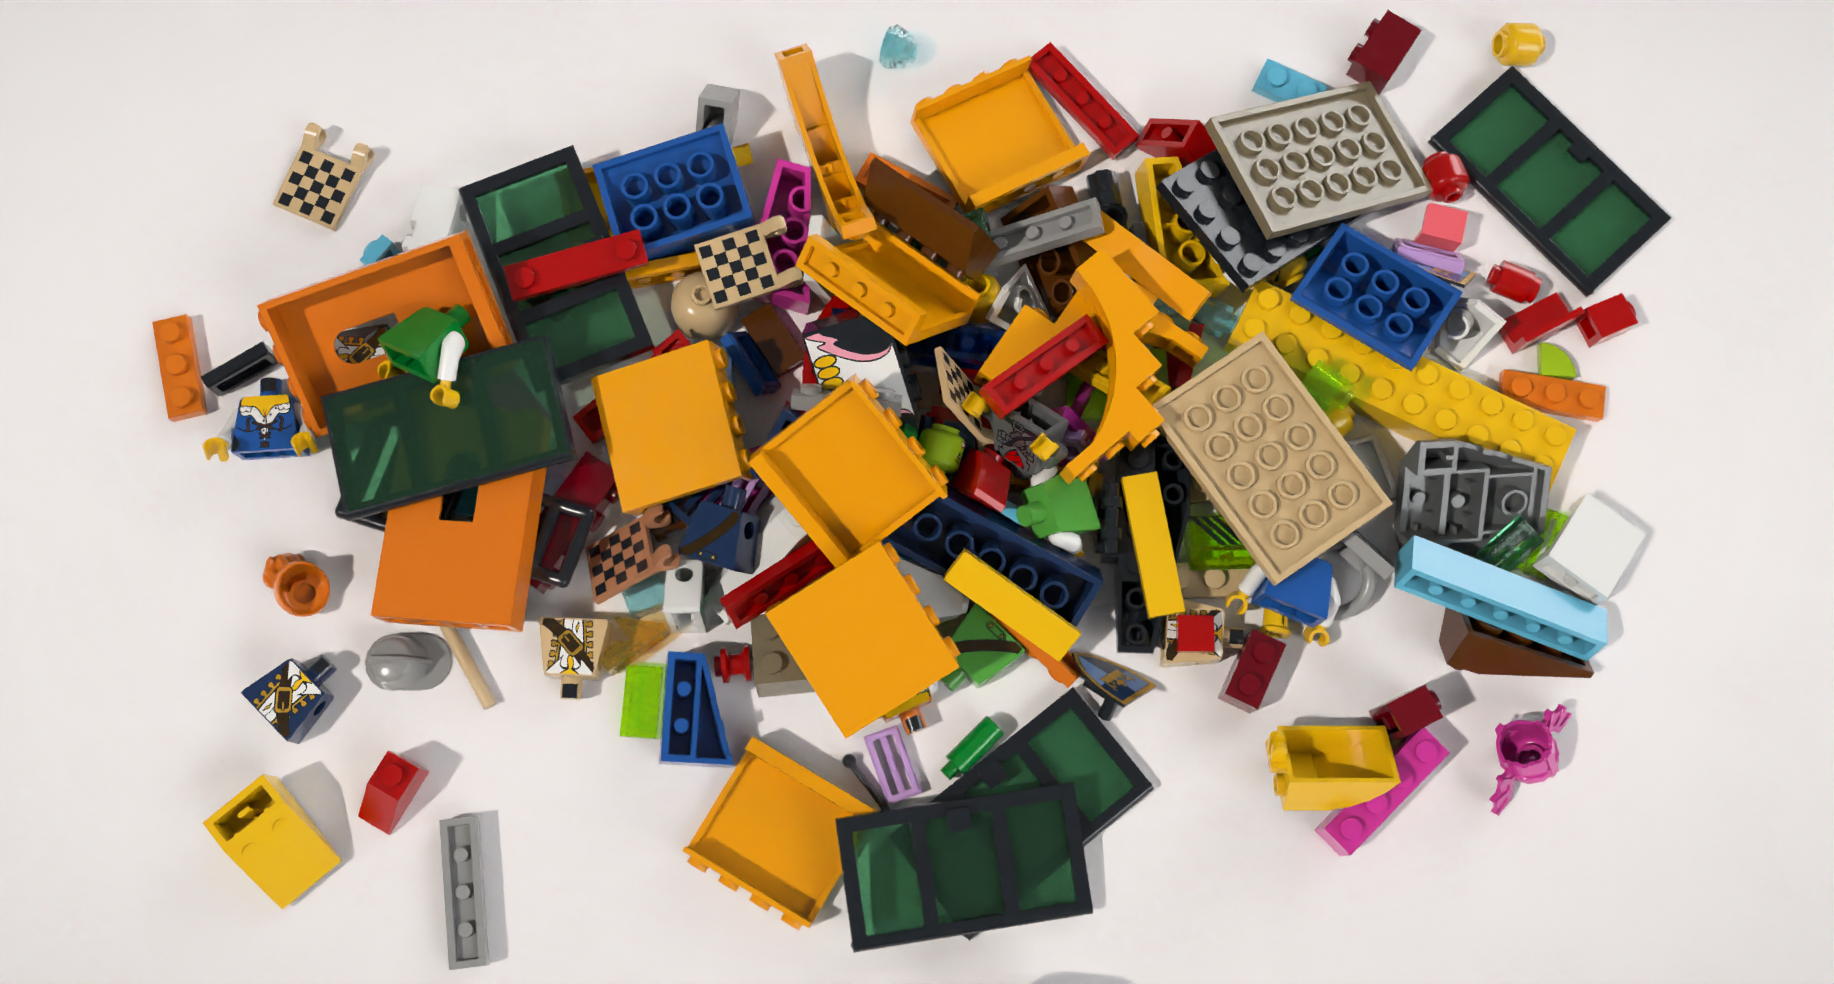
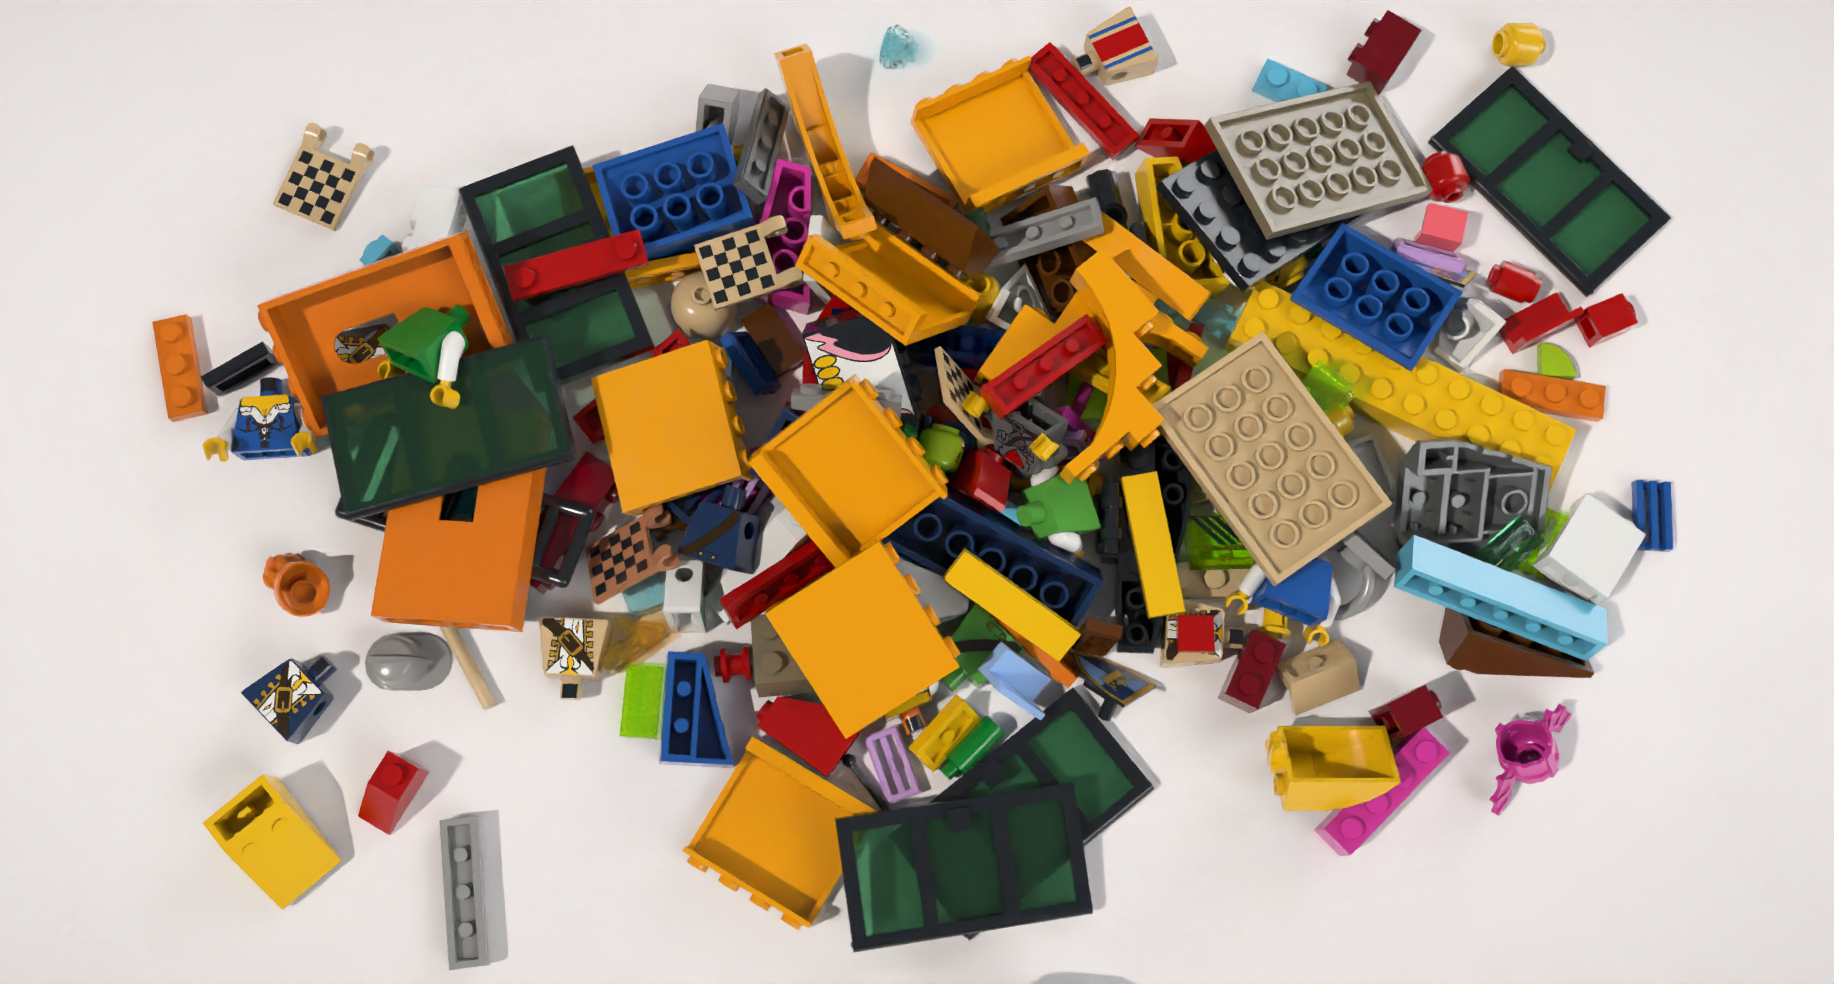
none -> dark grey tile [733,88,790,205]
none -> red slope [756,696,865,778]
none -> yellow plate [908,695,981,773]
none -> light blue panel [978,642,1051,720]
none -> reddish brown tile [1071,618,1123,657]
none -> torso [1073,6,1158,86]
none -> tan panel [1276,638,1360,715]
none -> blue tile [1631,480,1673,552]

